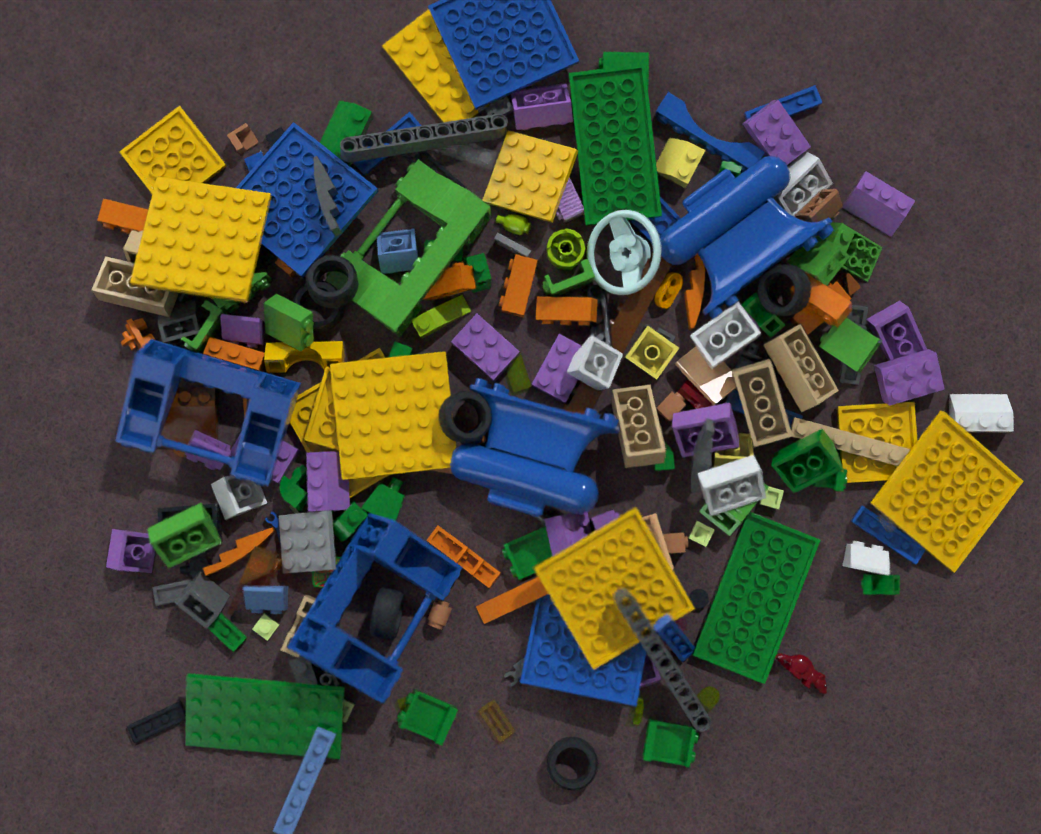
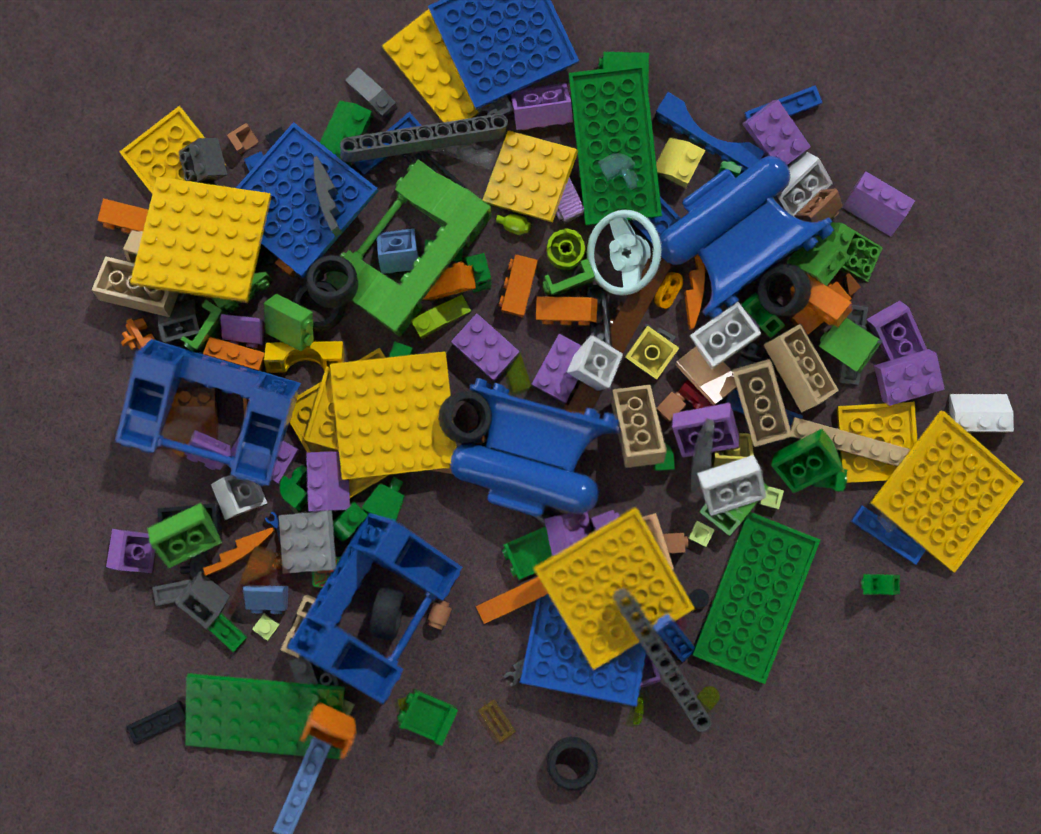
orange slope [426,525,501,589] -> none
light grey tile [494,232,531,258] -> none
green panel [642,719,699,768] -> none
dark red animal [775,653,827,694] -> none
white slope [843,541,890,575] -> none
none -> dark grey slope [178,138,227,184]
none -> orange piece [300,704,356,759]
none -> dark grey slope [345,67,397,120]
none -> clear light blue brick [598,154,639,191]

